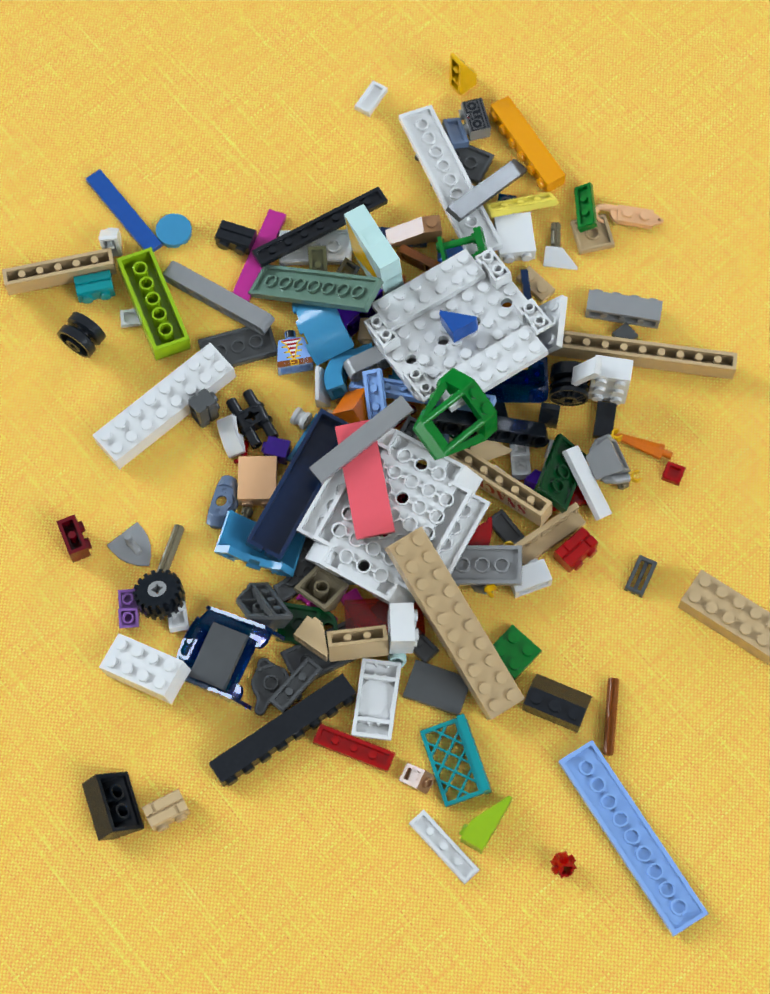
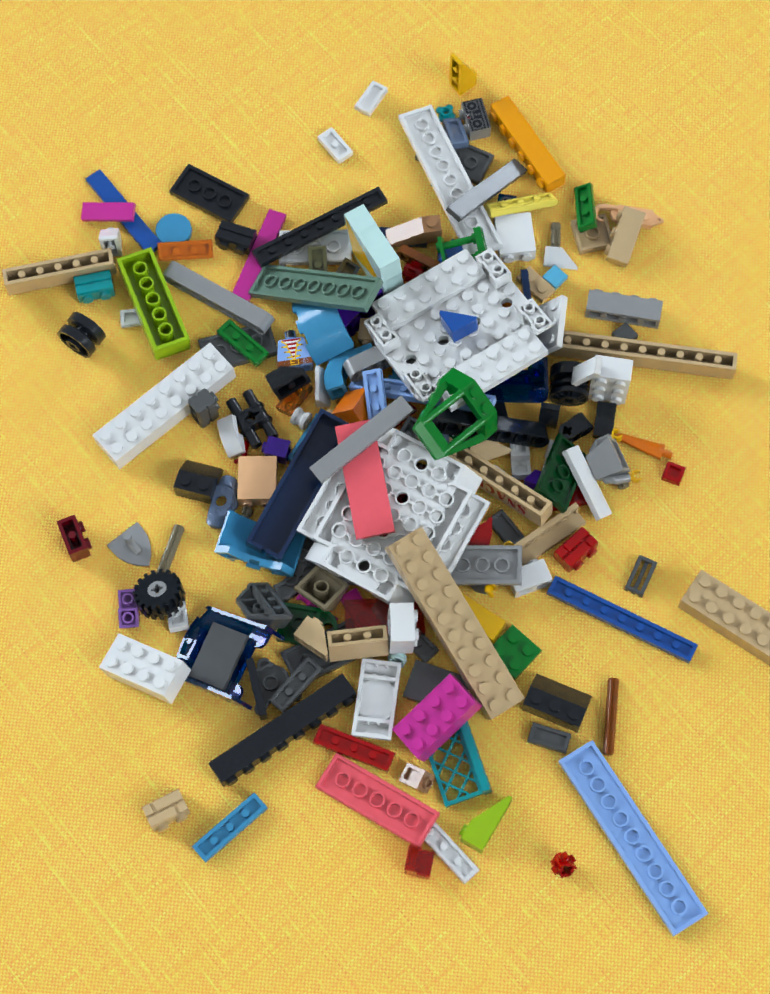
black slope [82,771,144,841] -> none
none -> dark pink tile [81,202,136,222]
none -> orange tile [157,239,214,261]
none -> black plate [169,163,250,223]
none -> black slope [173,460,223,504]
none -> dark azure plate [192,792,268,863]
none -> green tile [217,319,270,367]
none -> black tile [246,658,268,721]
none -> black slope [265,366,312,401]
none -> clear orange plate [276,383,313,417]
none -> coral tile [315,753,440,849]
none -> white plate [317,127,353,164]
none -> dark pink brick [392,674,482,762]
none -> red gear [402,261,424,282]
none -> clear red piece [404,844,435,879]
none -> teal plate [436,105,456,122]
none -> yellow slope [462,593,506,644]
none -> dark grey tile [527,722,571,754]
none -> medium azure tile [542,265,568,290]
none -> blue plate [547,575,698,664]
none -> black piece [557,412,594,443]
none -> tan brick [604,206,646,268]

